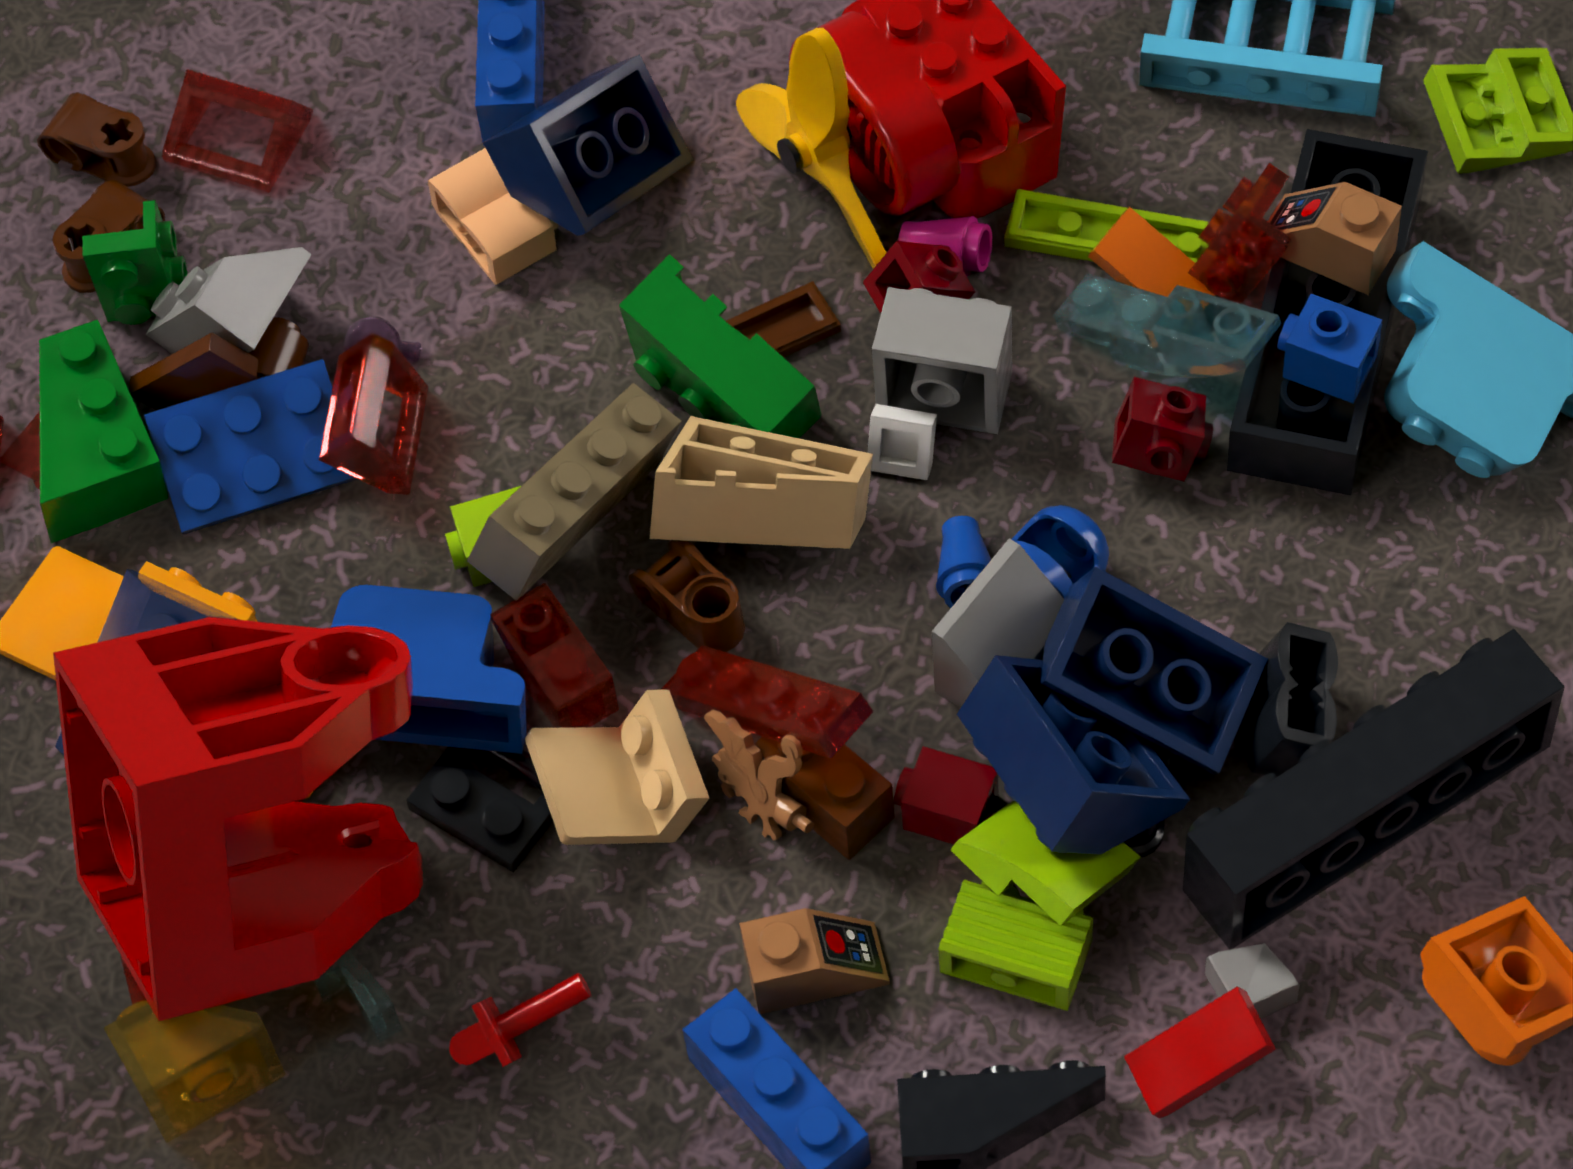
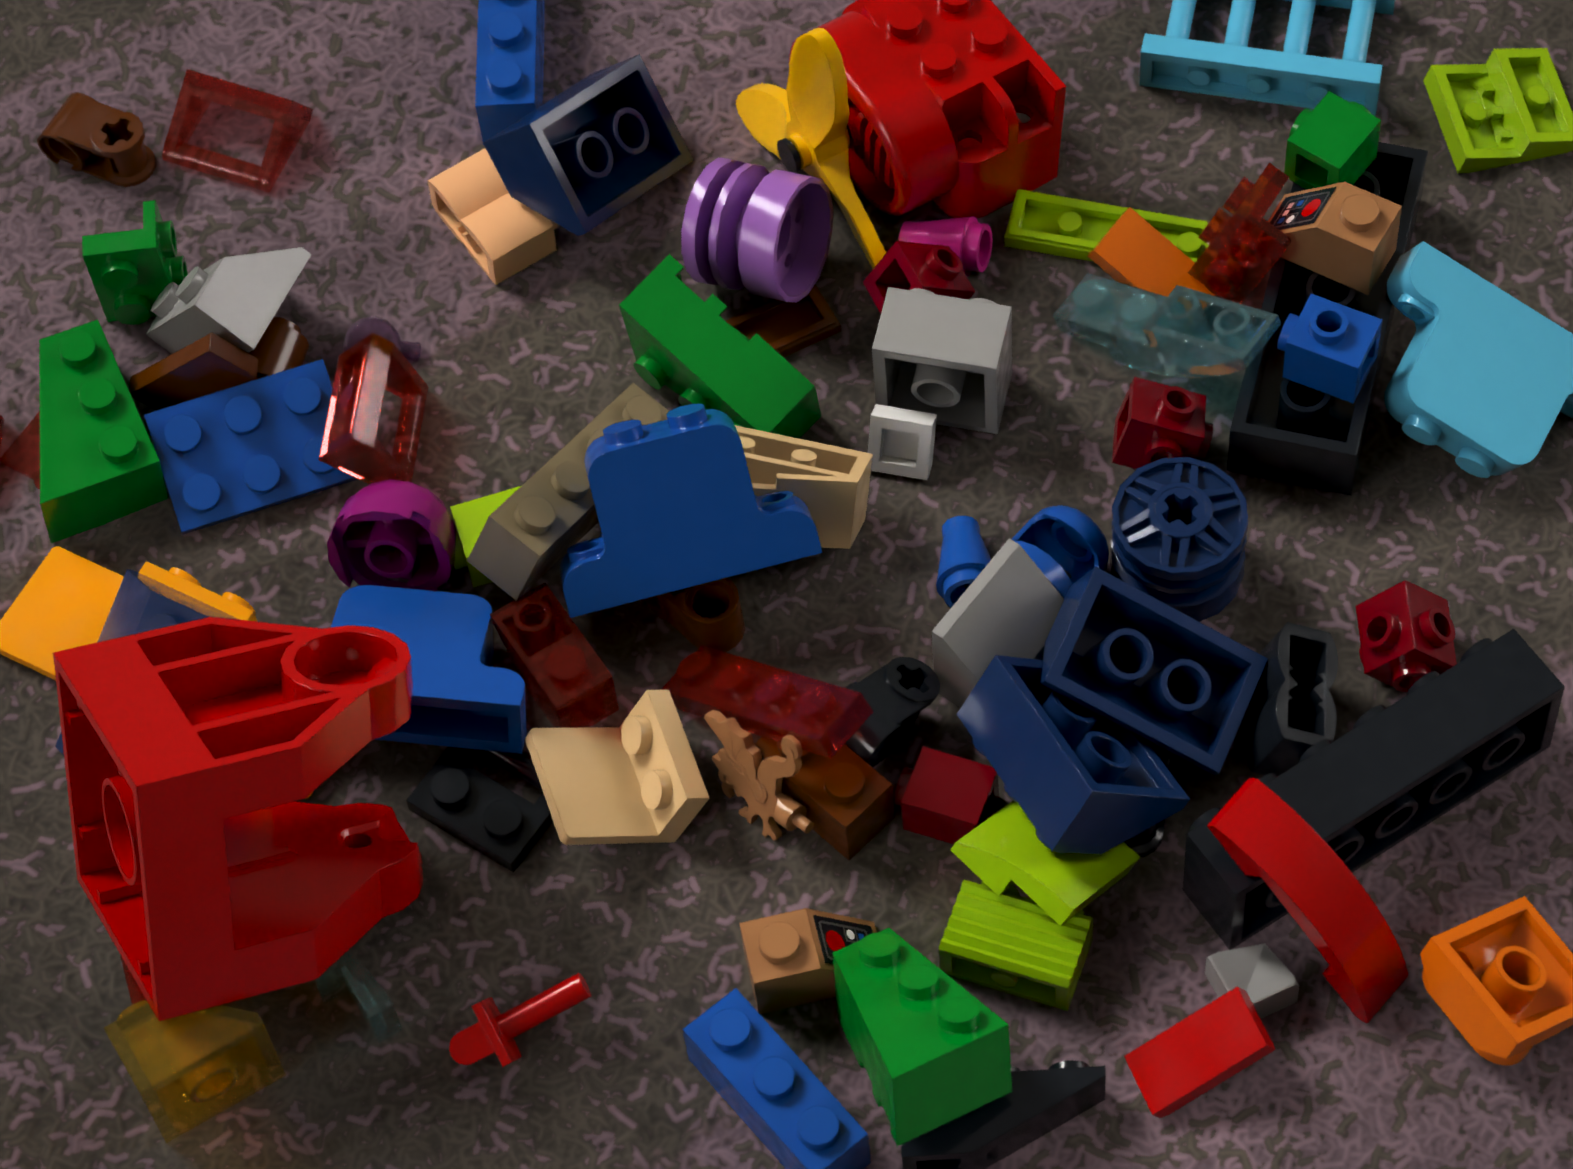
reddish brown piece [52,180,165,293] -> none
none -> magenta cylinder [327,479,457,591]
none -> blue brick [560,404,823,618]
none -> medium lavender wheel [681,157,833,303]
none -> black piece [818,657,940,767]
none -> green wedge [833,928,1012,1146]
none -> dark blue wheel [1110,457,1248,622]
none -> red slope [1206,778,1409,1023]
none -> green brick [1284,91,1381,190]
none -> dark red brick [1356,580,1457,692]

